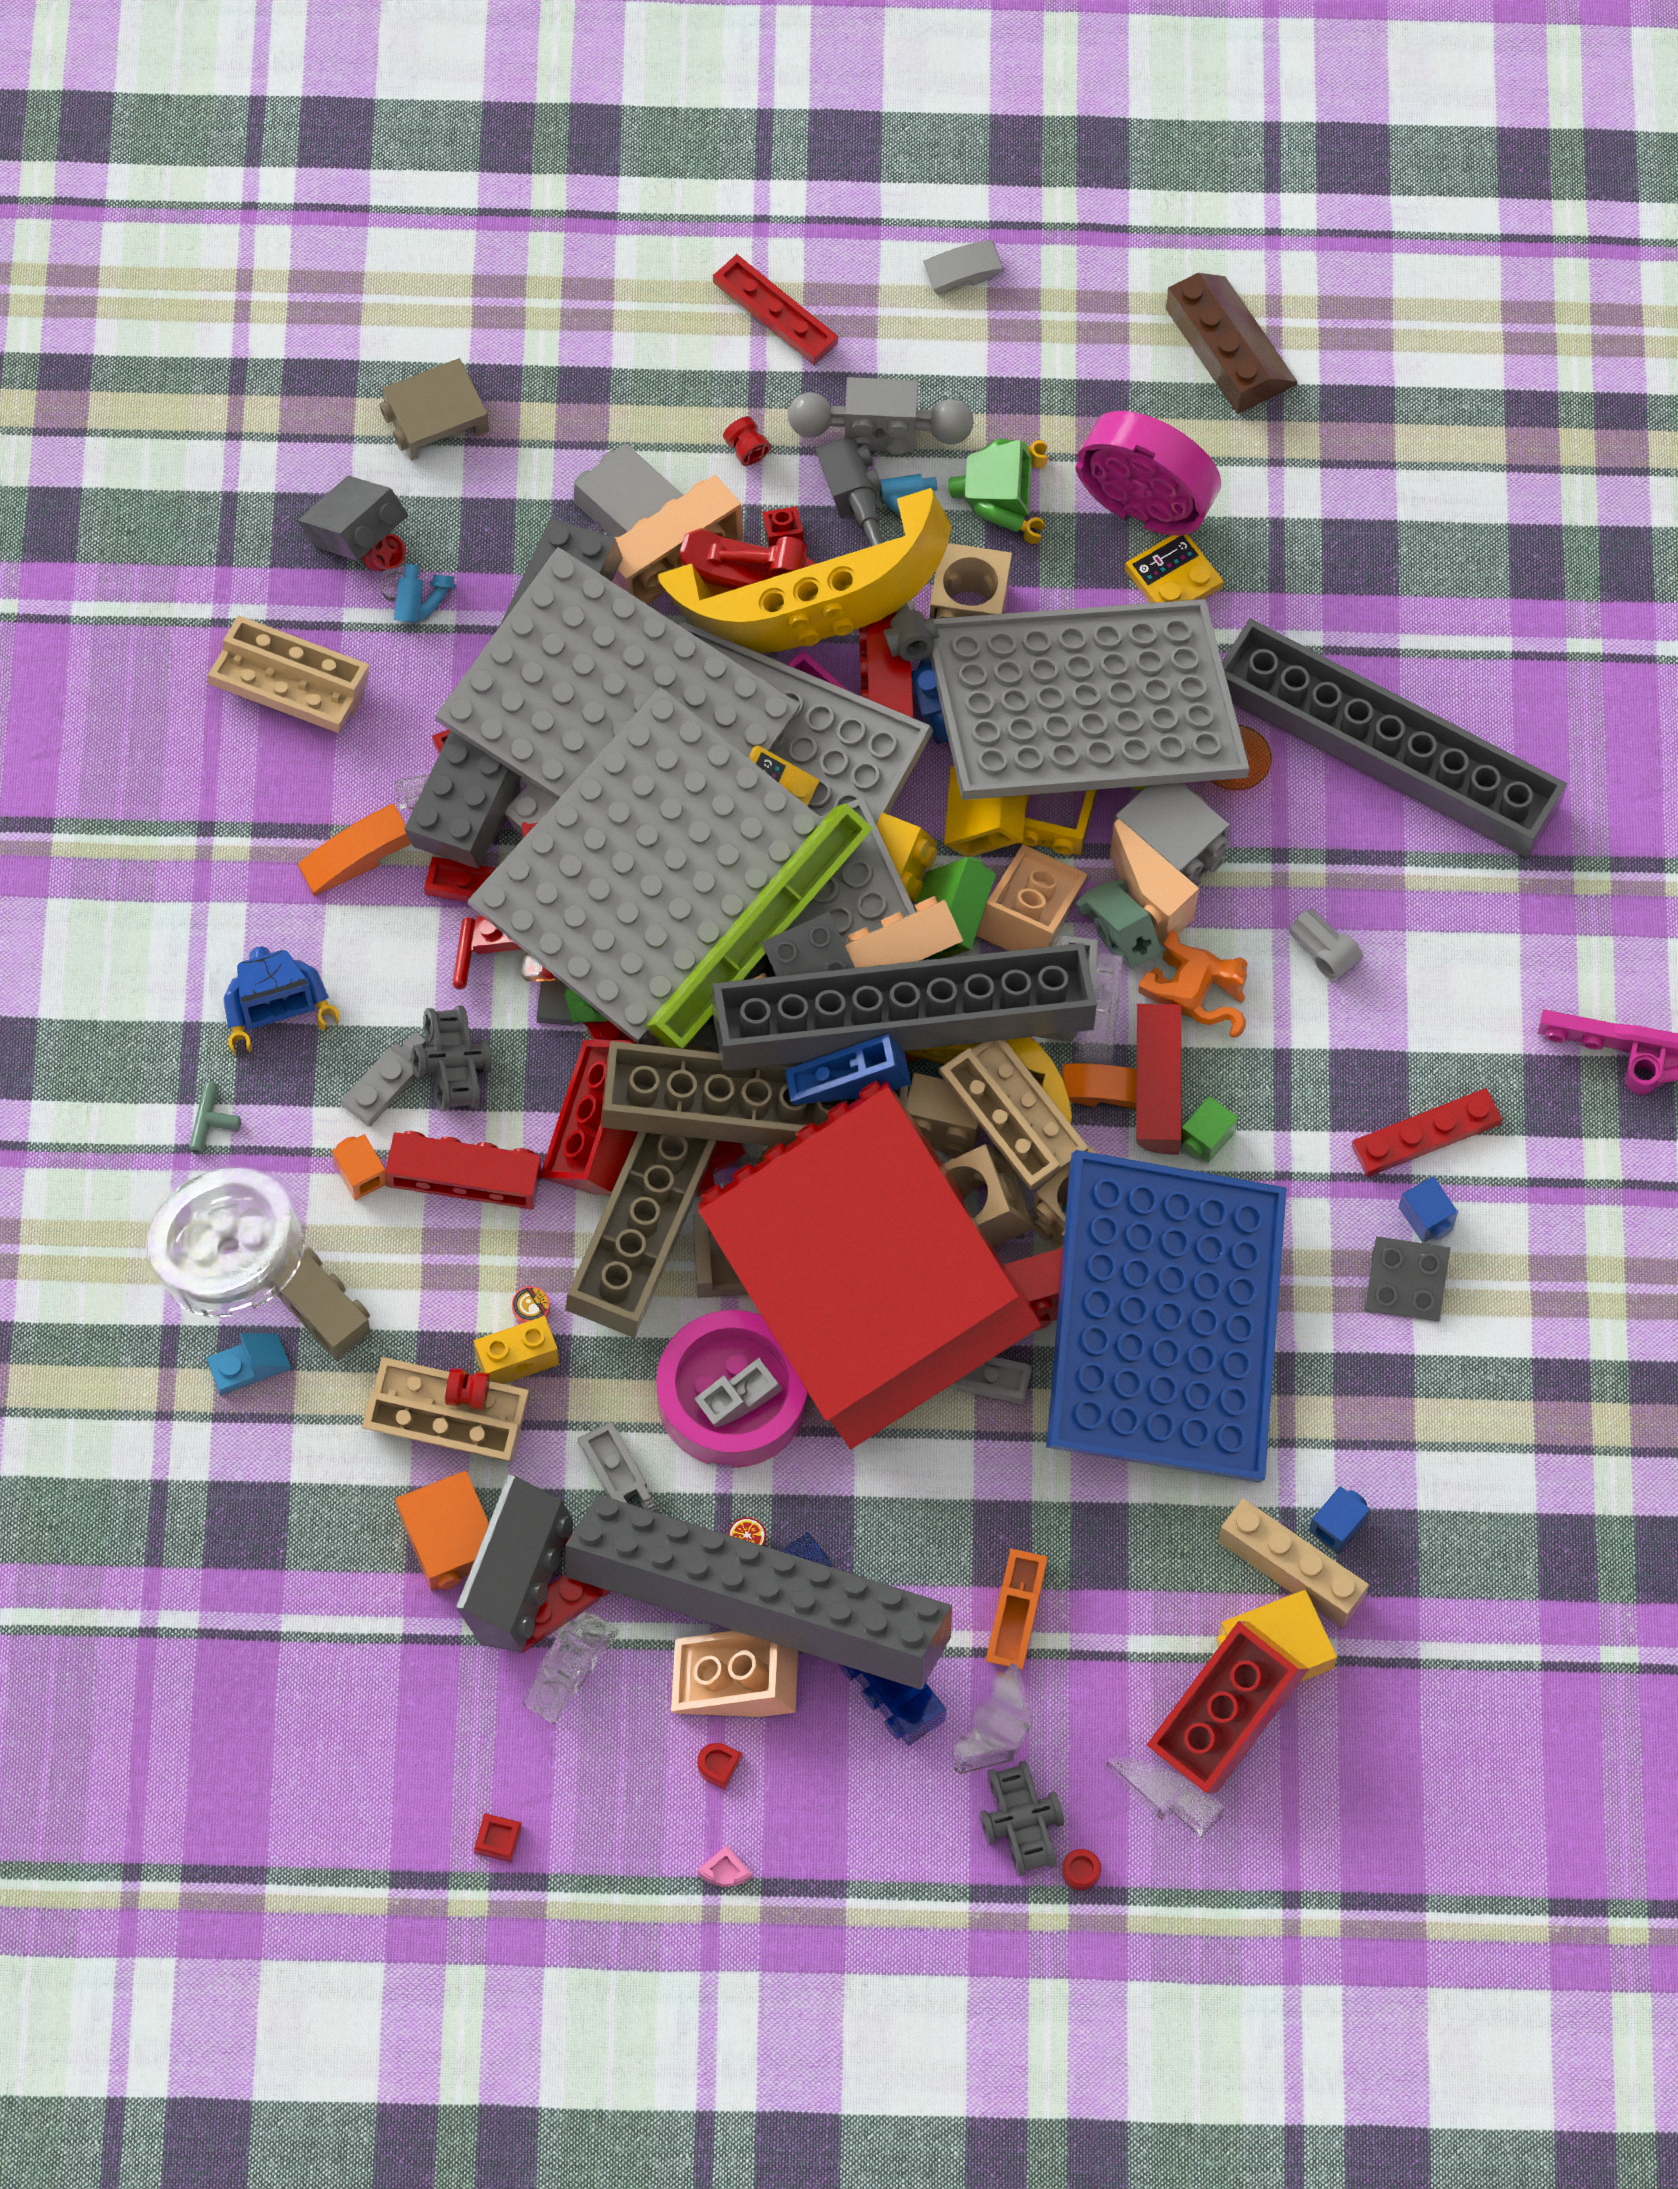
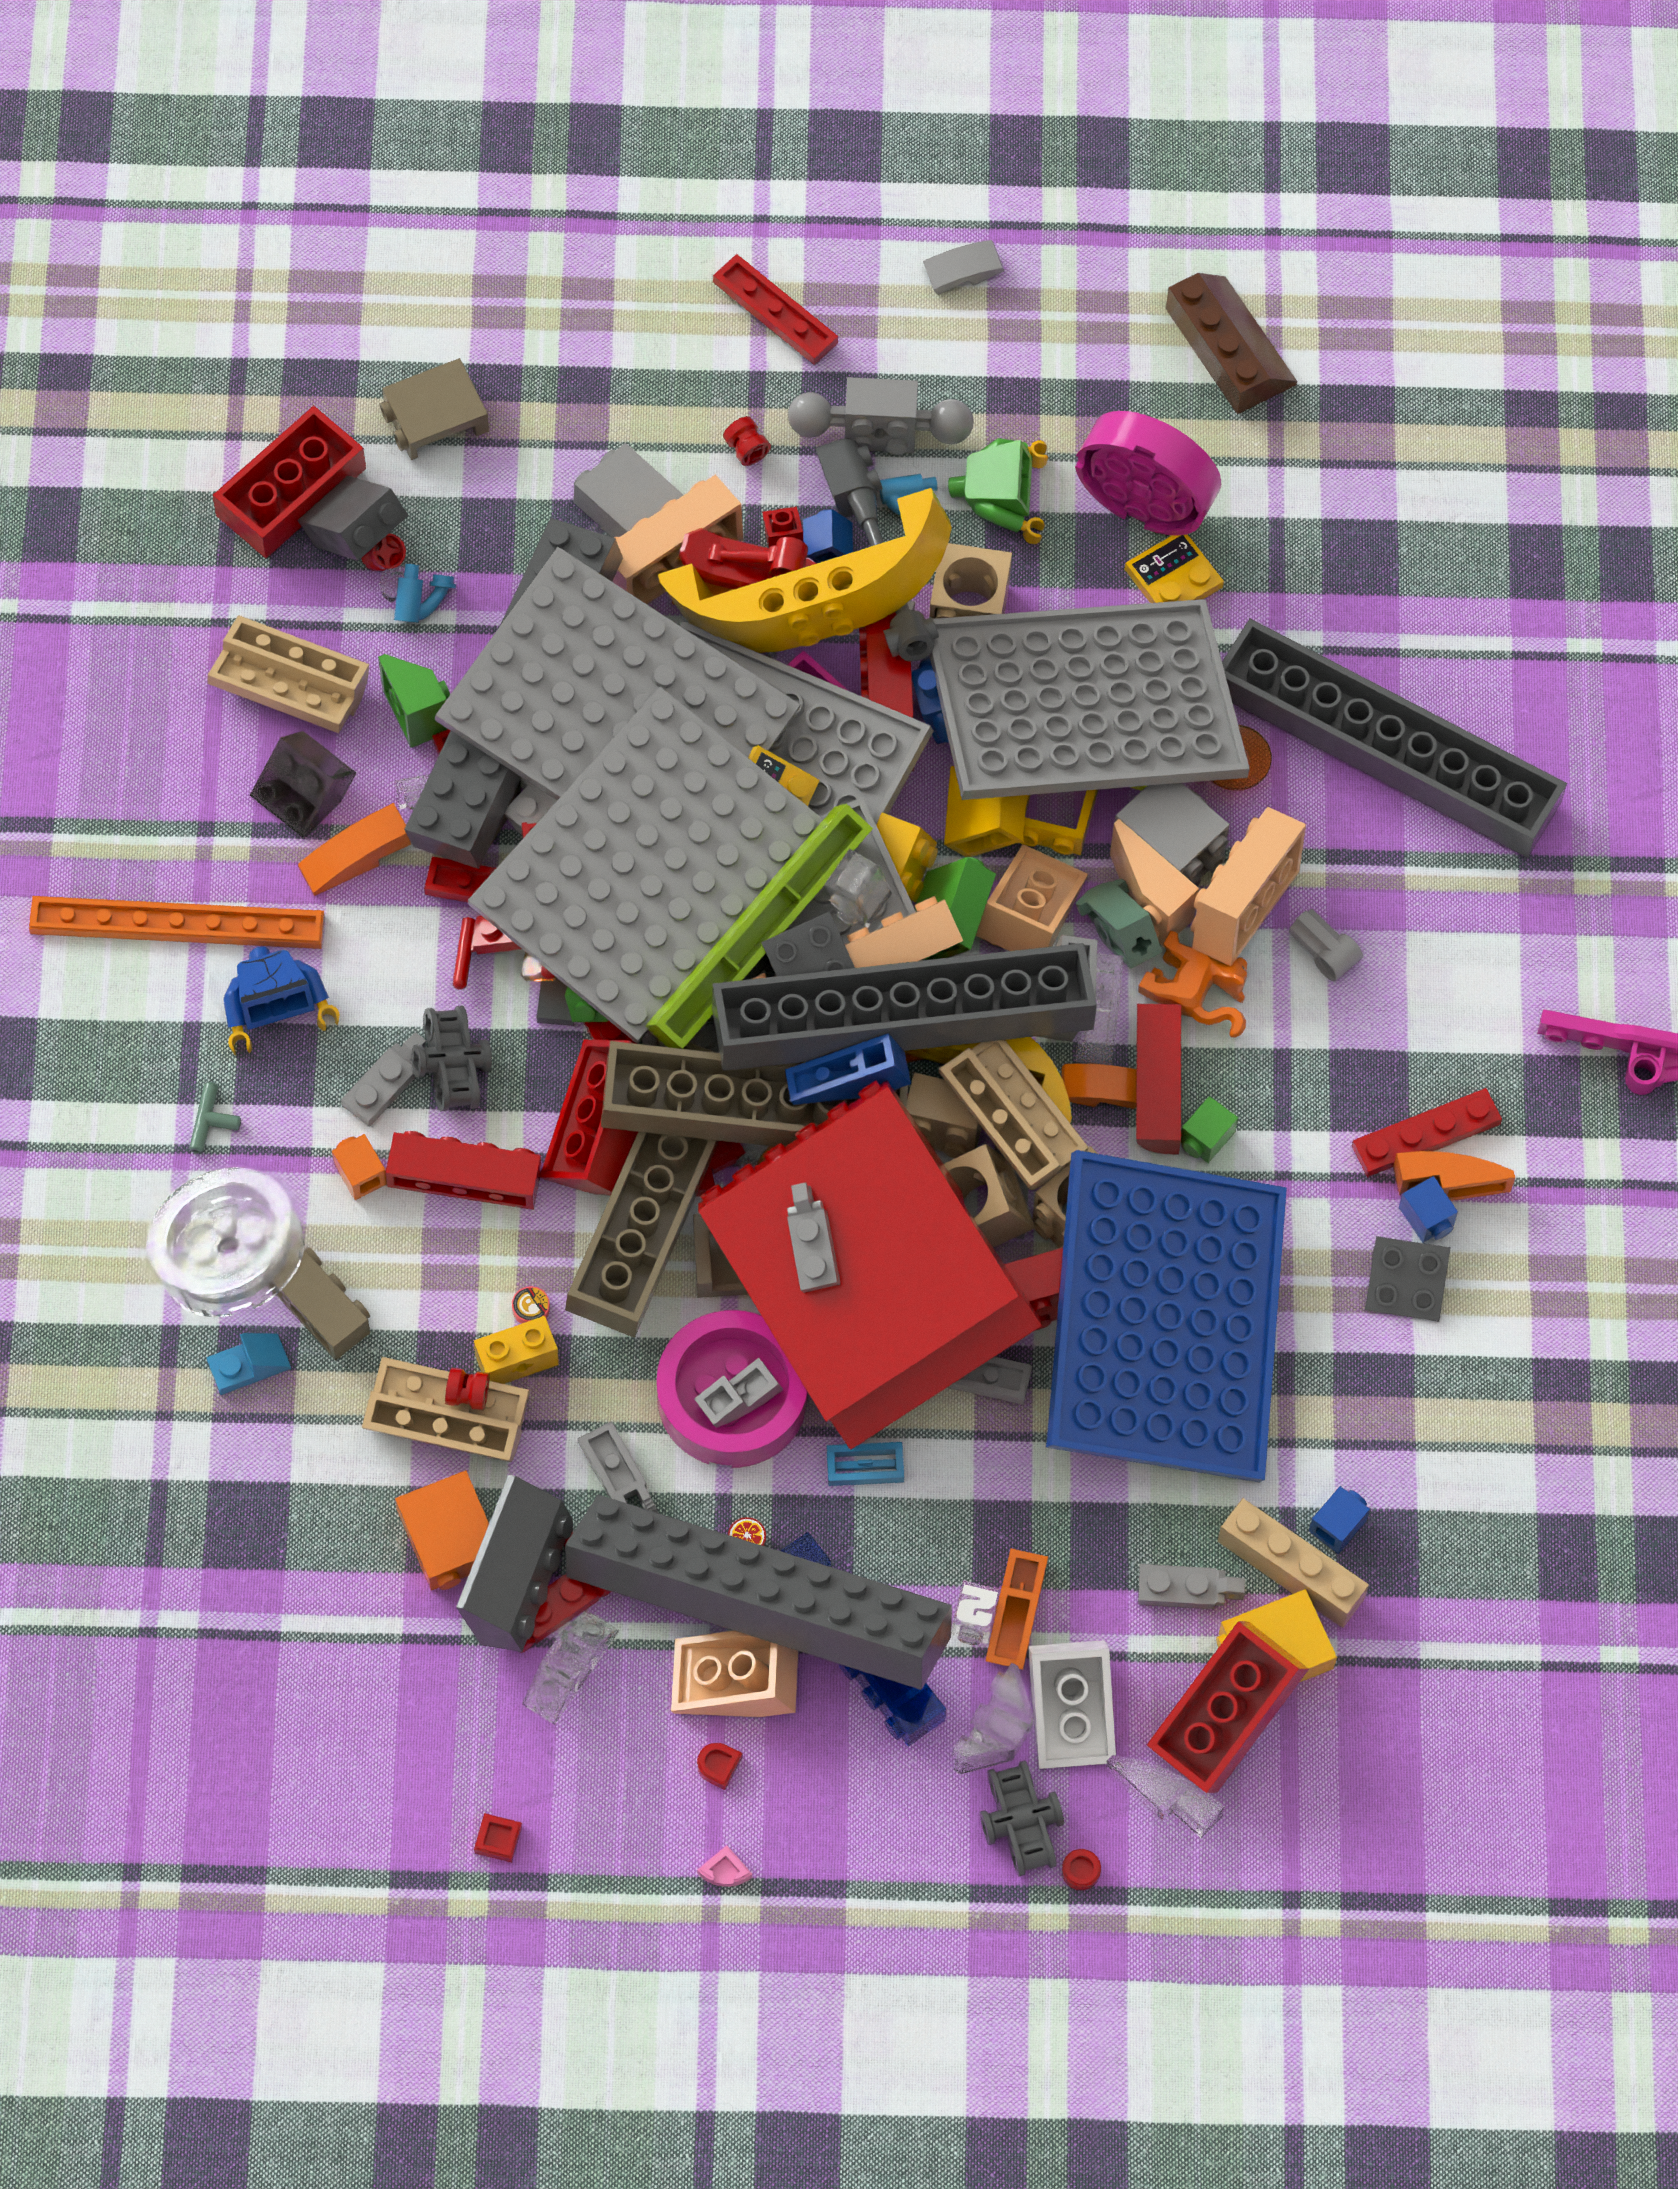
none -> orange tile [29,896,325,949]
none -> red brick [212,405,366,559]
none -> clear smoke slope [249,731,356,838]
none -> bright green slope [378,654,450,748]
none -> light grey hinge [787,1182,840,1293]
none -> blue brick [803,509,853,563]
none -> clear brick [824,848,892,928]
none -> dark azure tile [826,1442,905,1486]
none -> brick [951,1580,1001,1645]
none -> white slope [1028,1640,1116,1769]
none -> light grey hinge [1138,1564,1245,1609]
none -> light nougat brick [1191,807,1306,966]
none -> orange slope [1393,1151,1515,1201]

